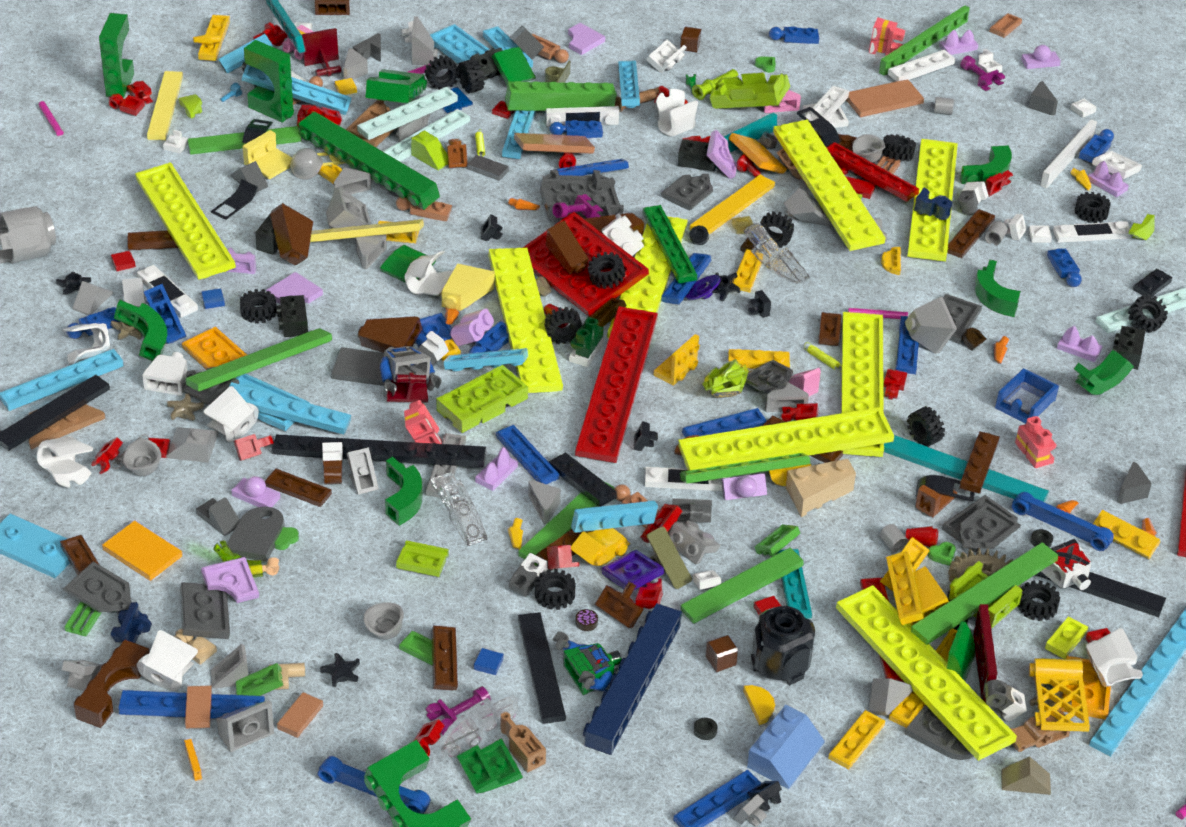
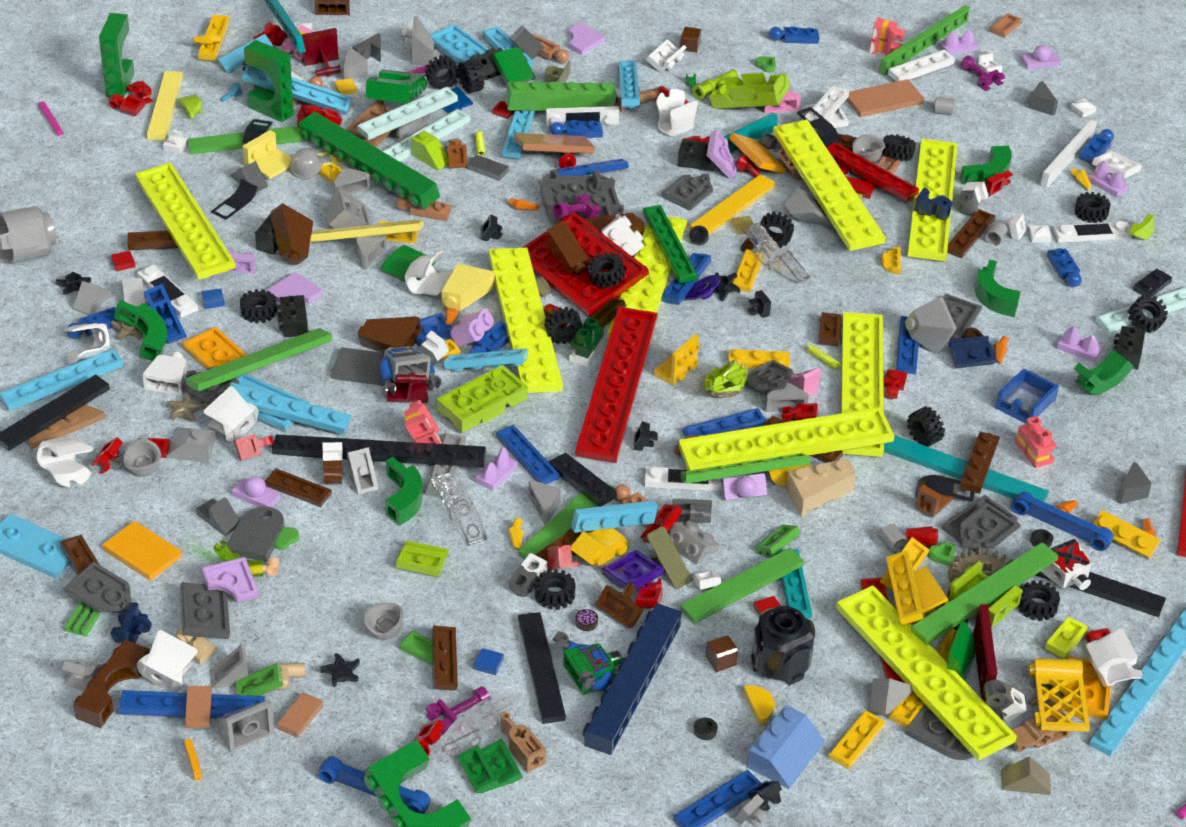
dark pink bar [848,308,908,319] -> none
none -> dark blue plate [948,336,996,369]

